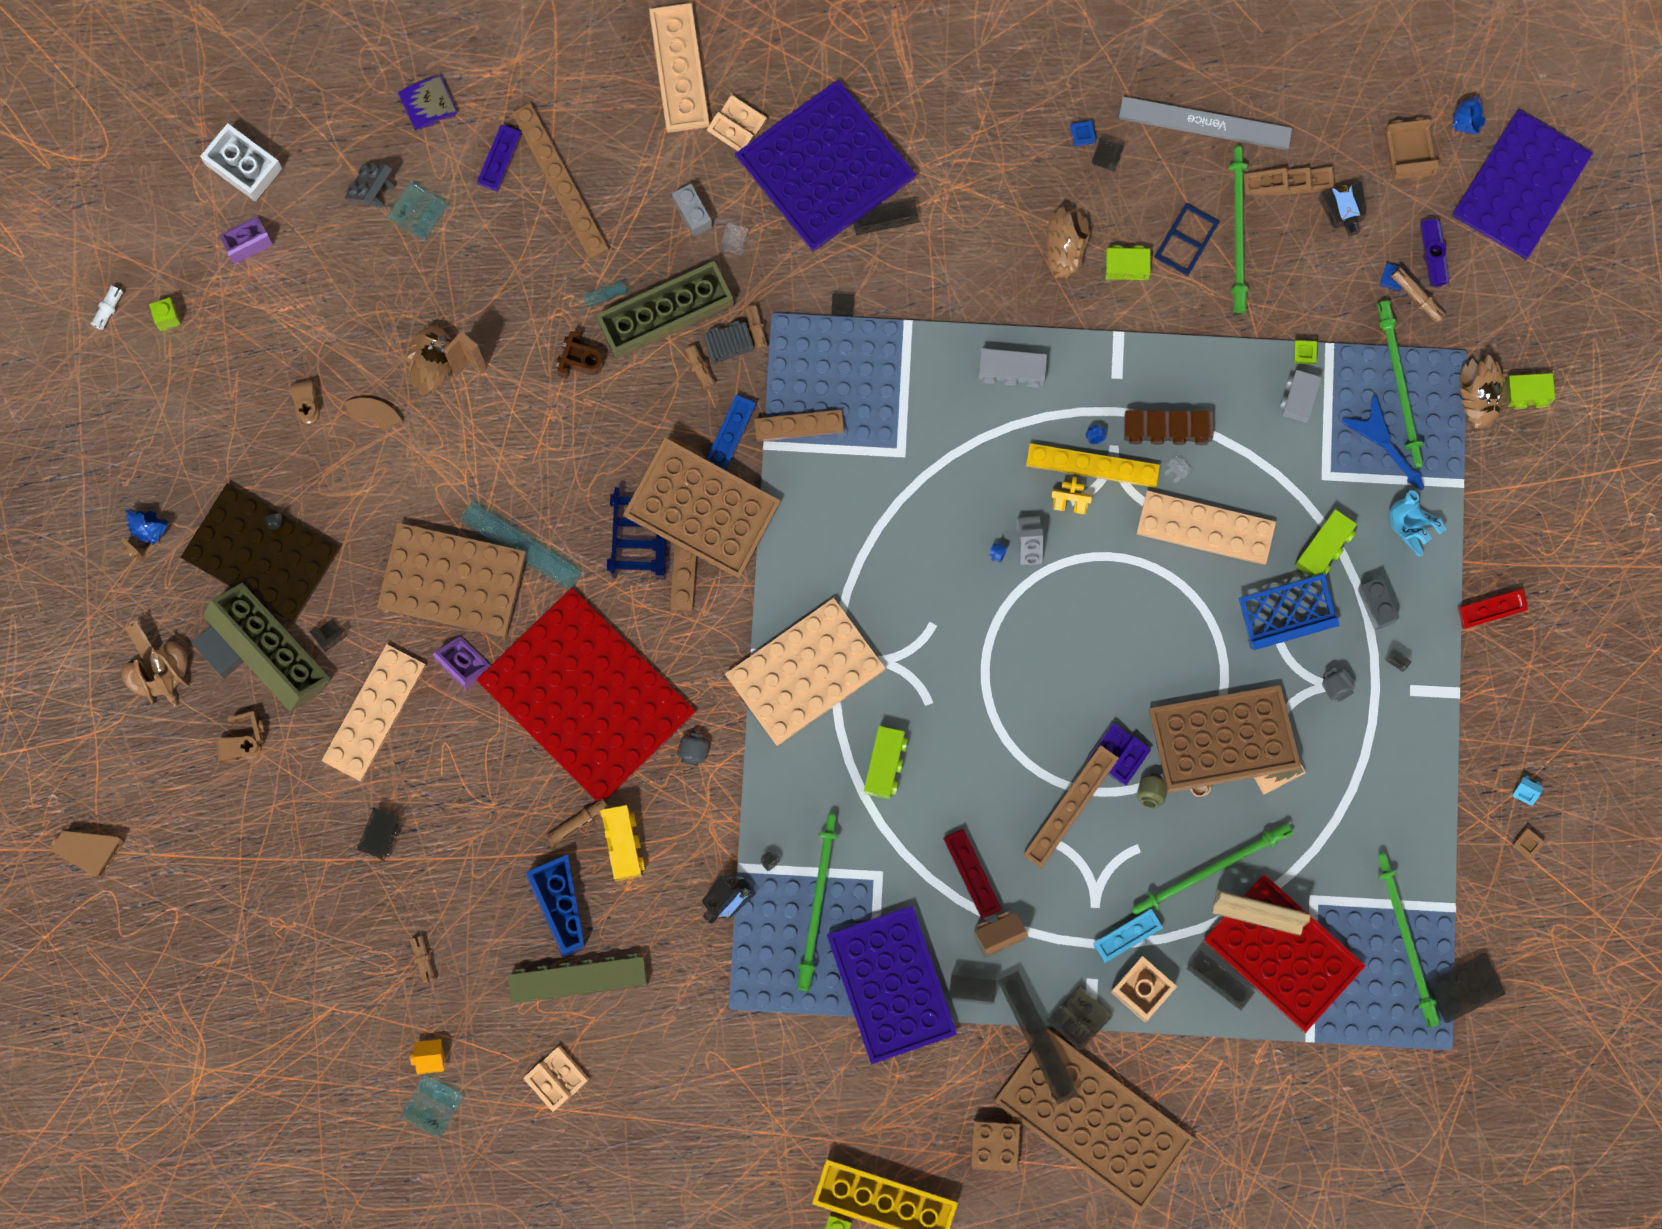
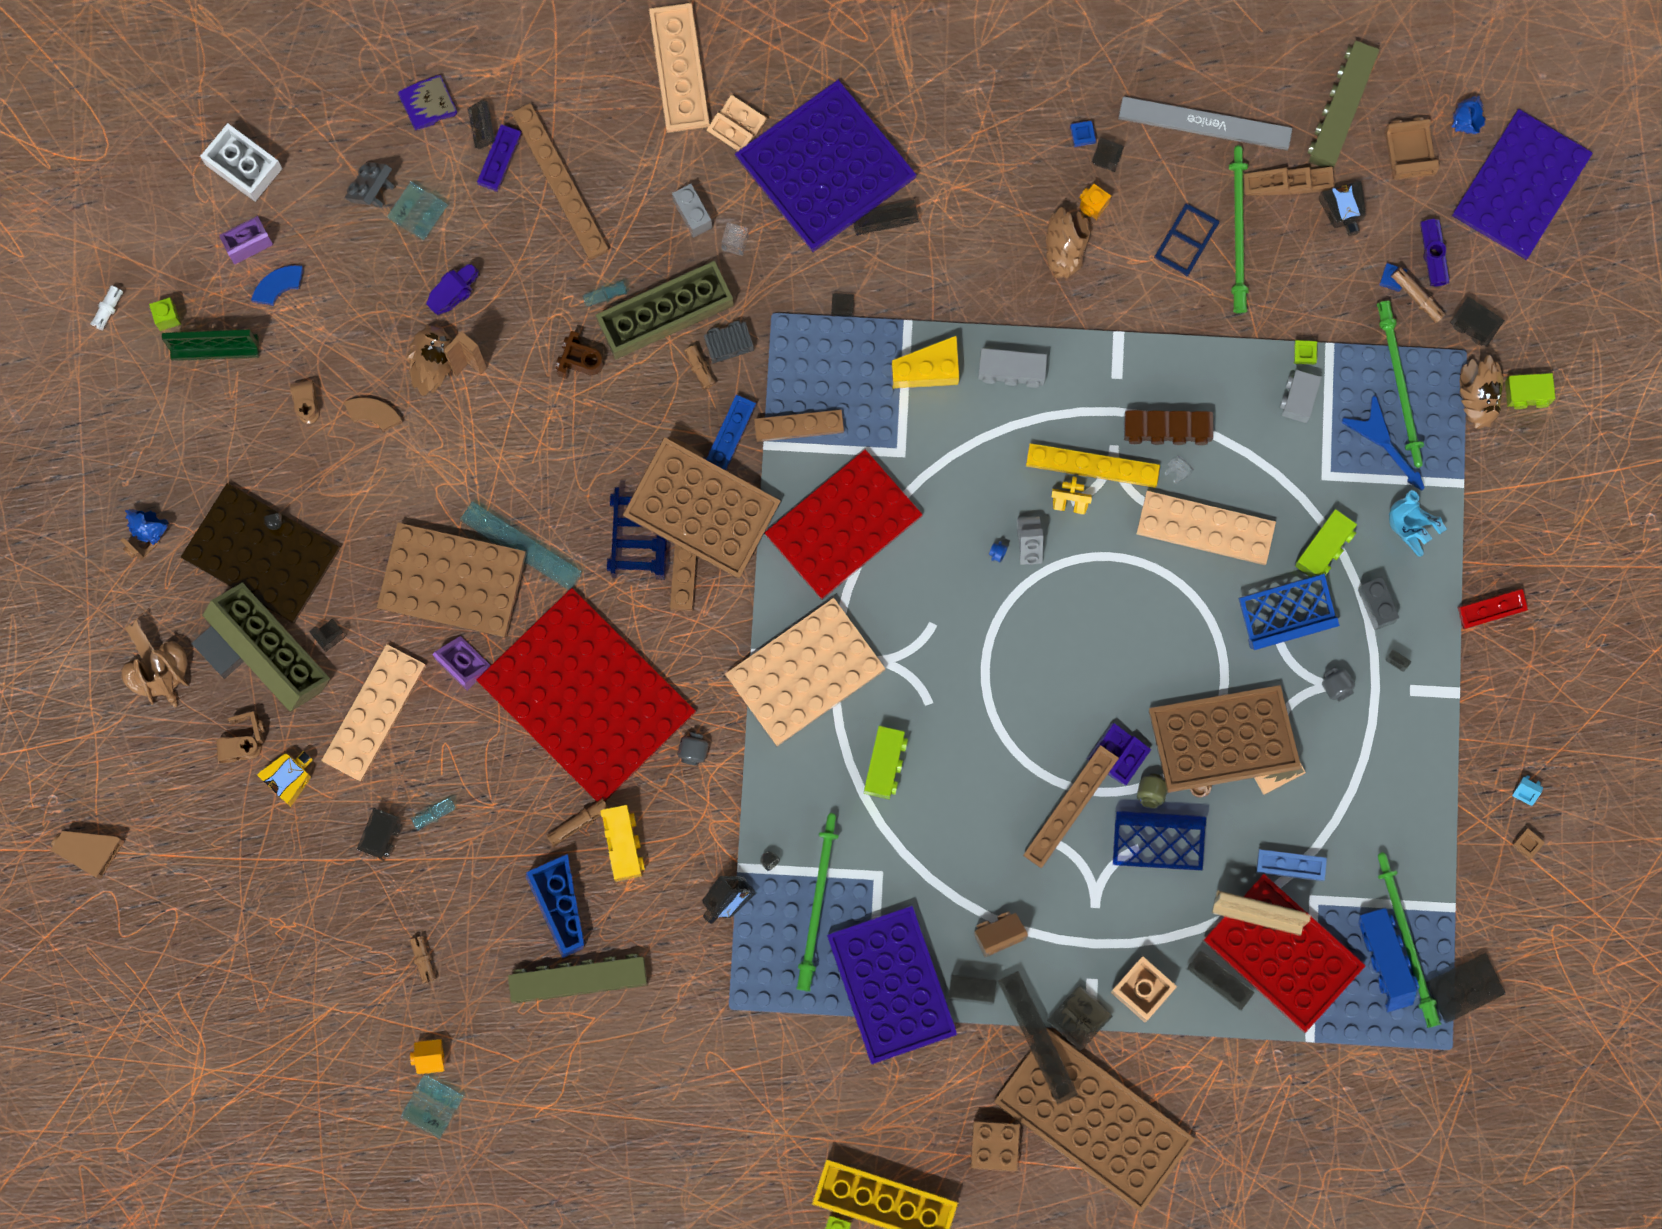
light nougat slope [523,1046,590,1112] -> none
medium nougat axle [745,305,768,350] -> none
dark red tile [943,828,1002,920] -> none
blue plate [1085,425,1107,444] -> none
medium azure plate [1093,909,1163,964] -> none
lime brick [1105,245,1150,280] -> none
bright green bar [1132,822,1293,914] -> none
none -> dark green fence [162,330,259,361]
none -> blue tile [251,266,304,306]
none -> torso [257,751,313,807]
none -> clear light blue axle [411,798,455,831]
none -> dark purple hinge [426,264,479,315]
none -> clear smoke plate [468,100,495,149]
none -> red plate [765,449,923,600]
none -> yellow wedge [891,336,959,389]
none -> light orange brick [1079,184,1111,220]
none -> clear blue fence [1112,811,1207,871]
none -> medium blue plate [1256,849,1327,881]
none -> olive brick [1307,40,1380,169]
none -> blue wedge [1358,908,1419,1013]
none -> clear smoke brick [1450,297,1505,347]

